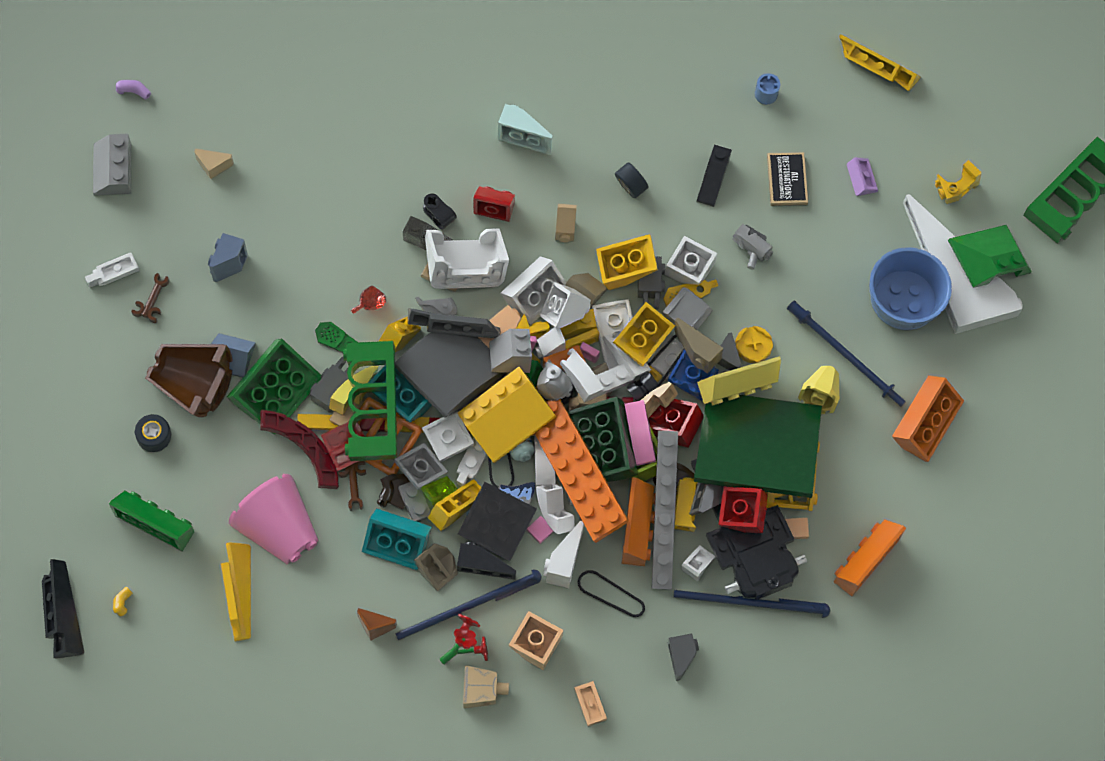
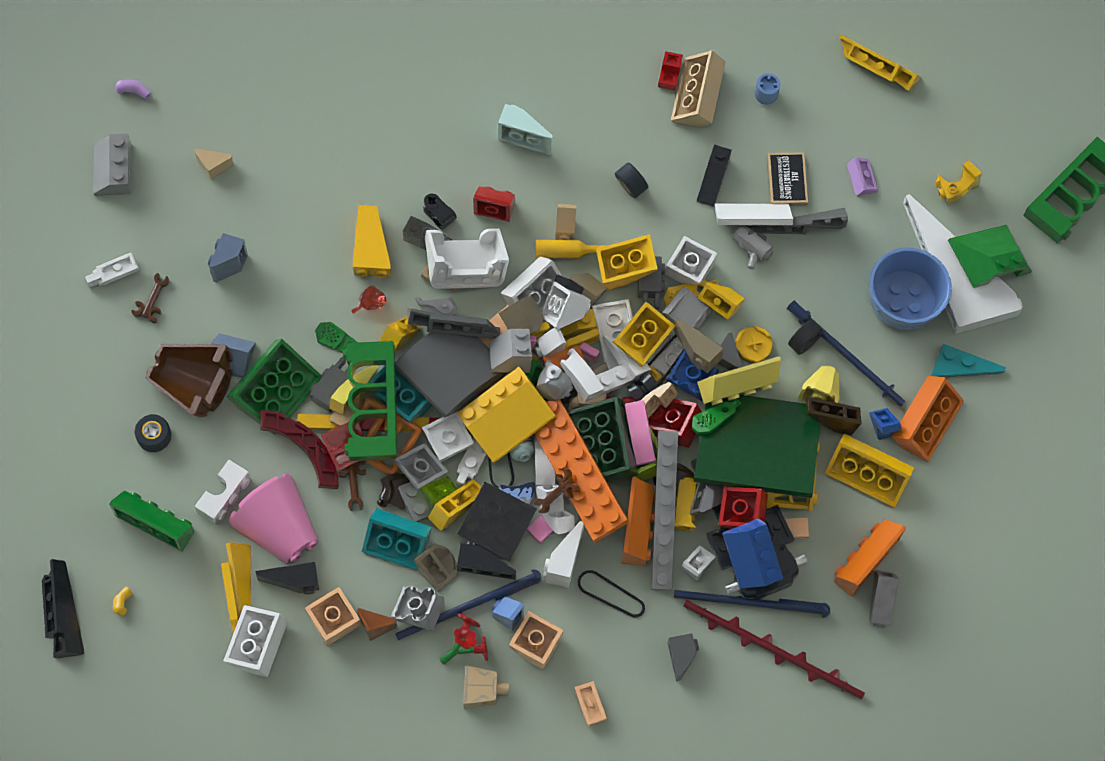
none -> white arch [194,460,250,524]
none -> white slope [224,605,288,677]
none -> black slope [255,562,319,595]
none -> light nougat slope [305,587,361,647]
none -> yellow slope [353,205,391,278]
none -> light grey slope [391,586,445,630]
none -> medium blue slope [492,597,524,631]
none -> dark tan slope [499,296,544,335]
none -> reddish brown bar [534,468,580,514]
none -> yellow piece [536,240,606,258]
none -> black tile [554,274,584,295]
none -> red slope [658,51,683,91]
none -> tan slope [670,50,726,127]
none -> dark red plant [683,600,865,700]
none -> green piece [692,399,742,435]
none -> yellow slope [698,282,745,320]
none -> white tile [715,204,793,225]
none -> blue slope [722,519,783,588]
none -> dark grey wedge [750,208,848,235]
none -> black tyre [788,319,824,355]
none -> dark brown slope [806,397,862,436]
none -> yellow slope [825,433,915,508]
none -> blue slope [869,408,901,440]
none -> flat silver slope [869,570,899,628]
none -> teal wing [931,344,1006,378]

